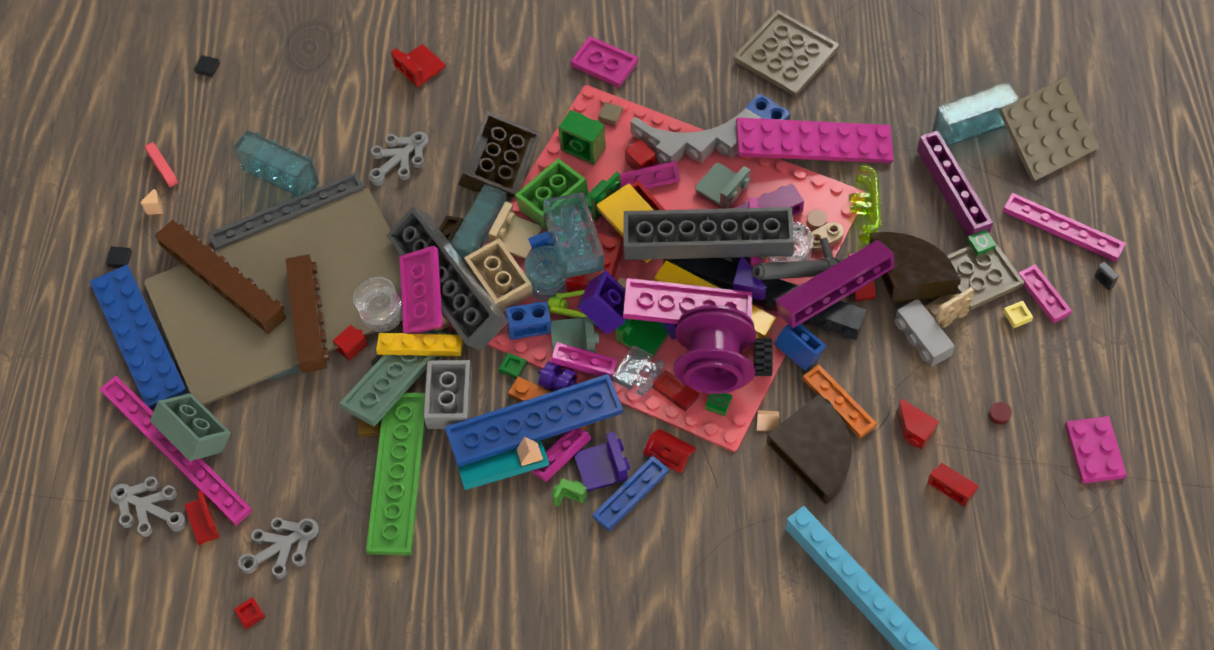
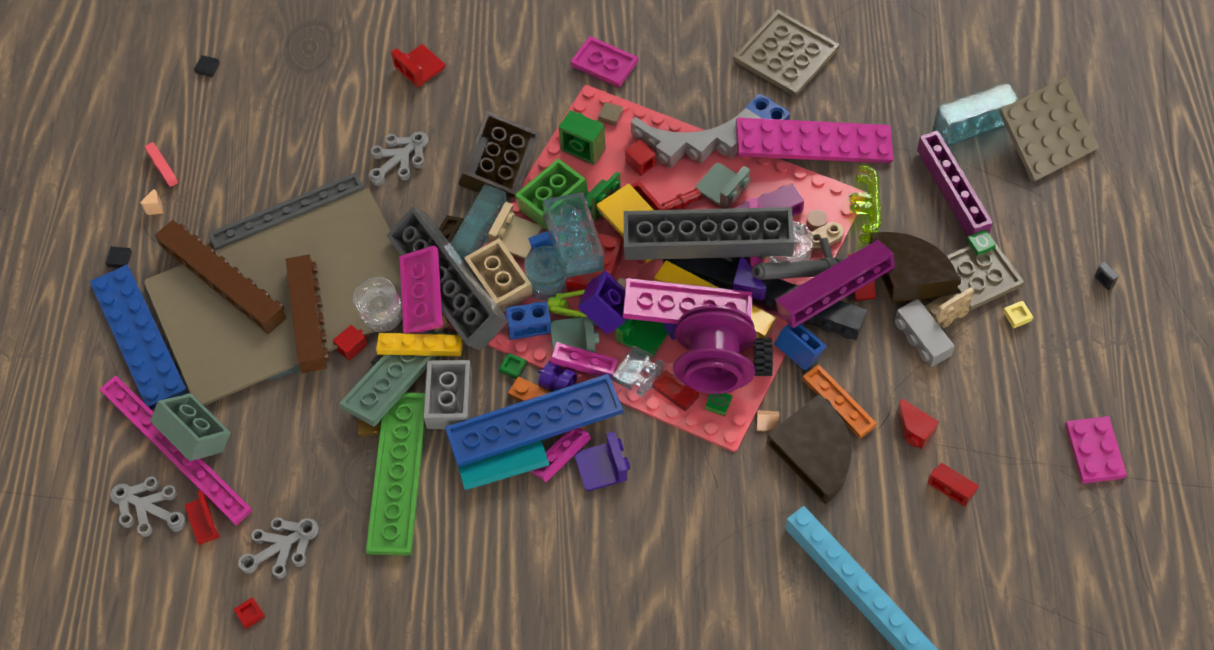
clear light blue brick [234,130,319,196] -> none
light nougat slope [517,437,543,466] -> none
bright green bracket [552,478,587,507] -> none
blue plate [592,456,669,532] -> none
dark pink plate [620,161,680,189] -> none
red panel [643,429,697,473] -> none
dark red tile [989,402,1012,425] -> none
dark pink plate [1003,193,1126,262] -> none
dark pink plate [1018,264,1072,324] -> none
none -> red pin [661,188,702,210]

